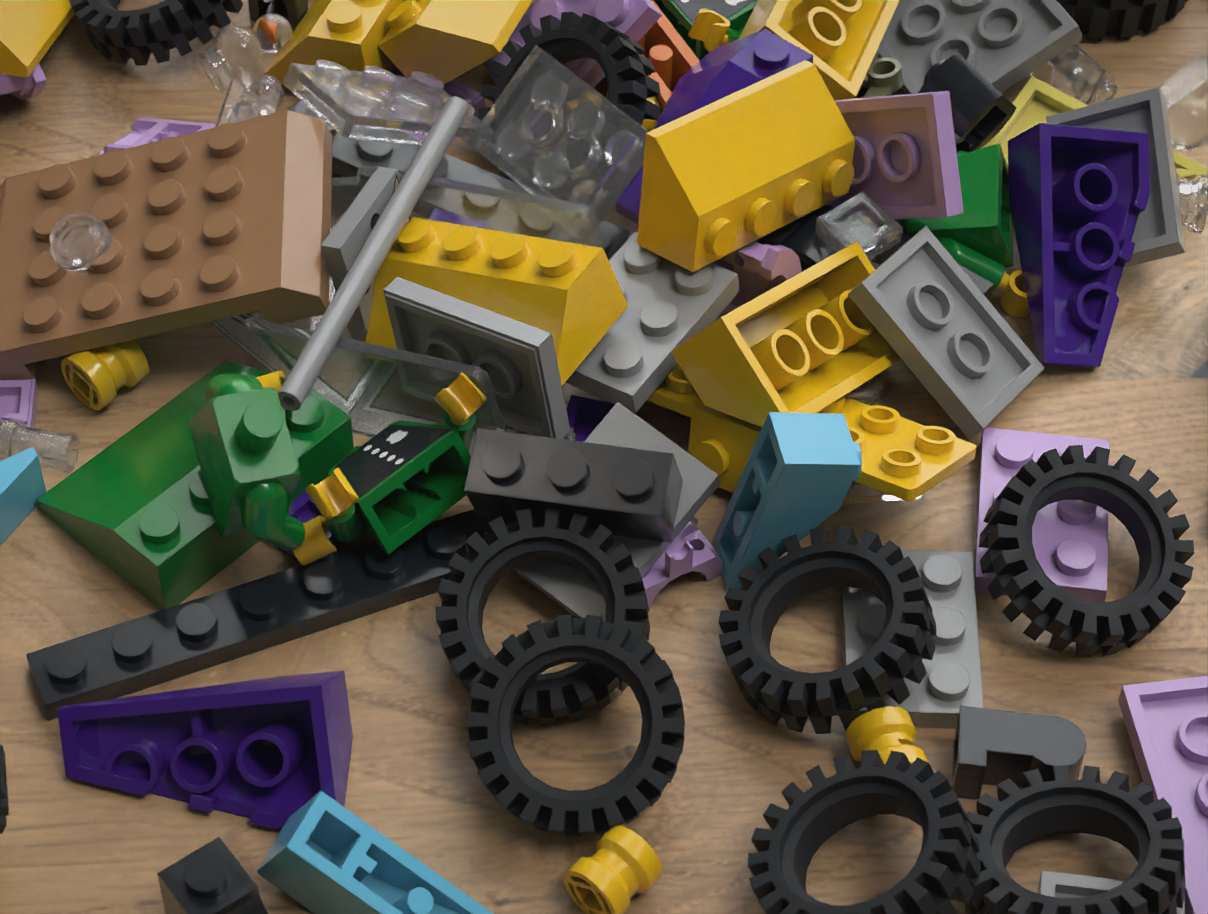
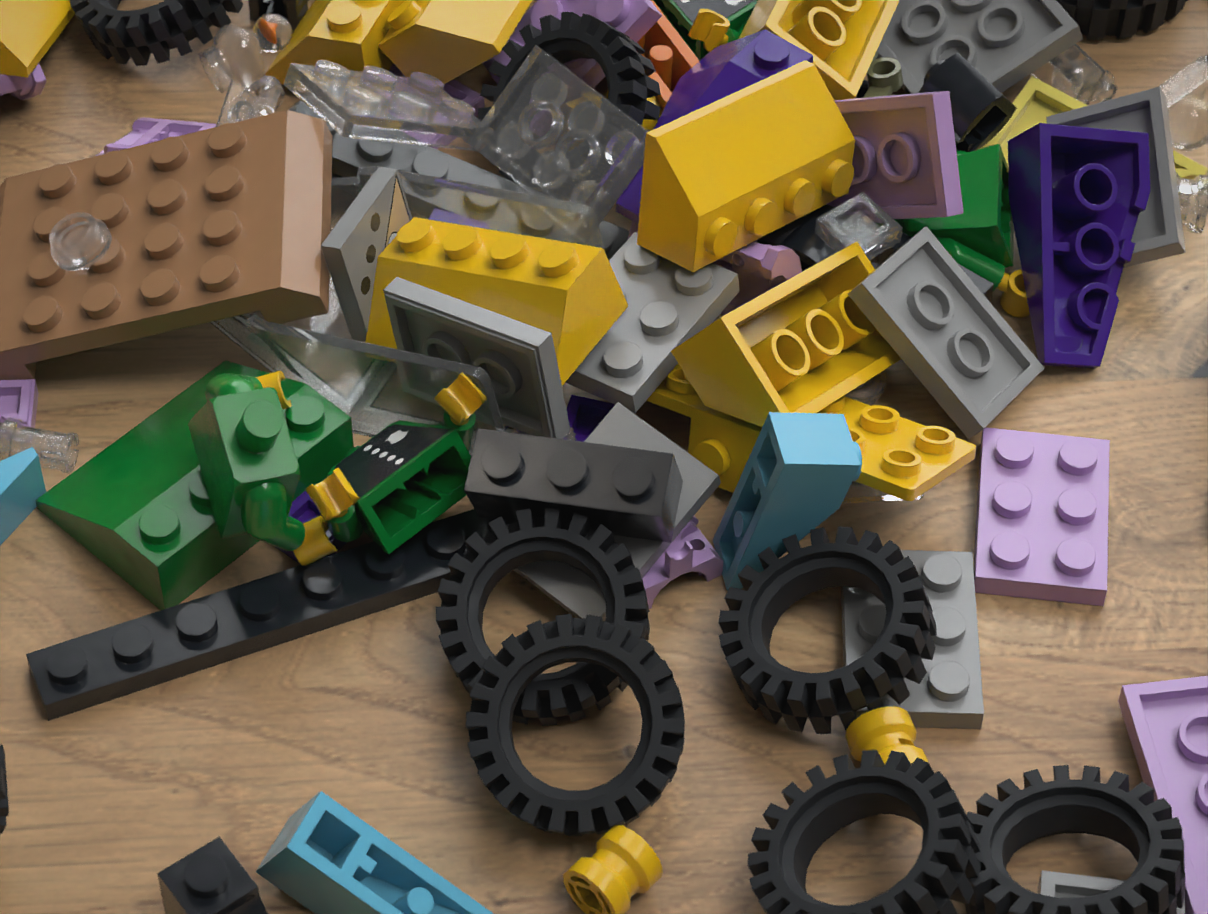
dark purple wedge [57,671,353,829] -> none
yellow wheel [60,339,150,411] -> none
light grey piece [278,96,469,411] -> none
leg [952,706,1087,800] -> none
black tyre [979,445,1194,657] -> none

